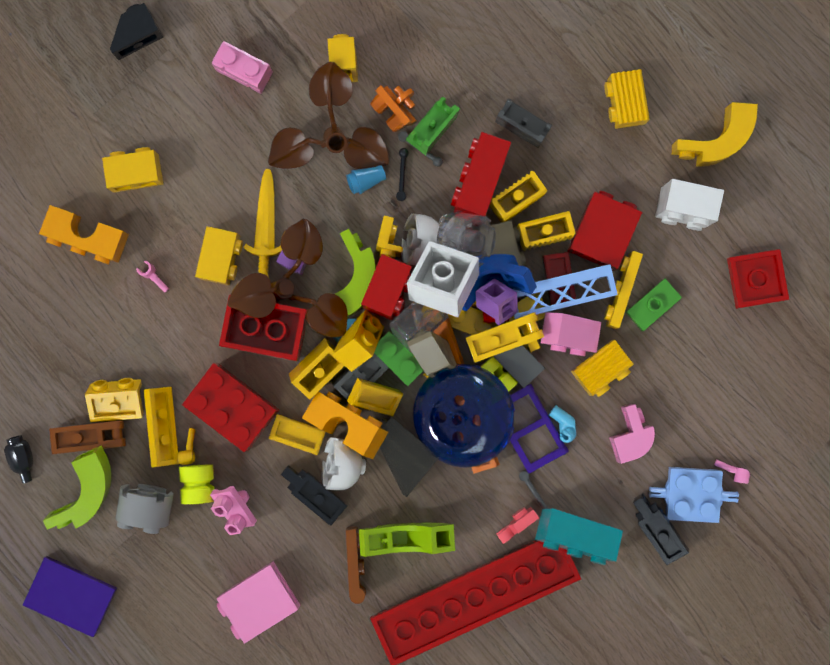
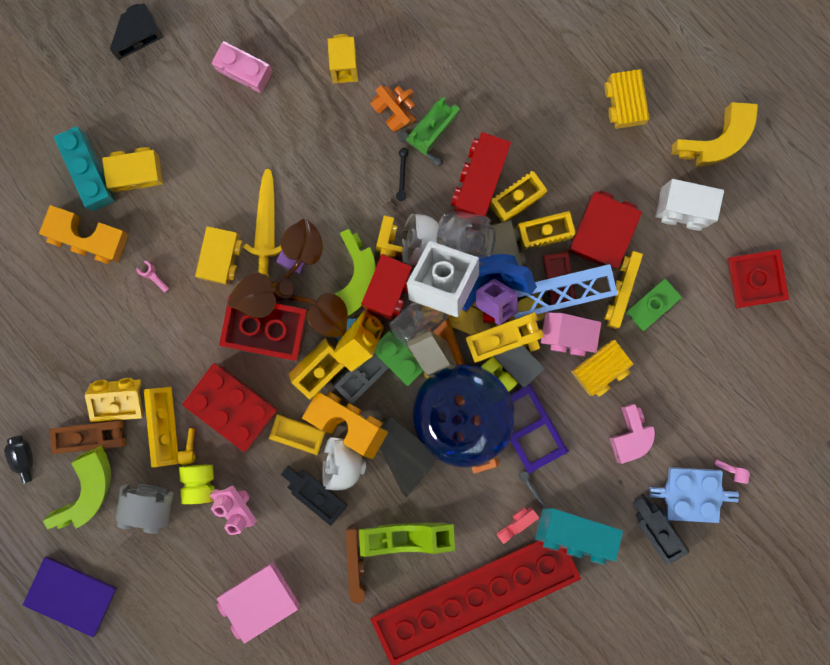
reddish brown plant [268,61,389,169] -> none
dark azure cone [346,165,386,194] -> none
yellow tile [347,378,403,416] -> none
dark grey hinge [495,98,552,148] -> none
medium azure arm [549,405,576,443] -> none
none -> teal brick [53,126,116,212]

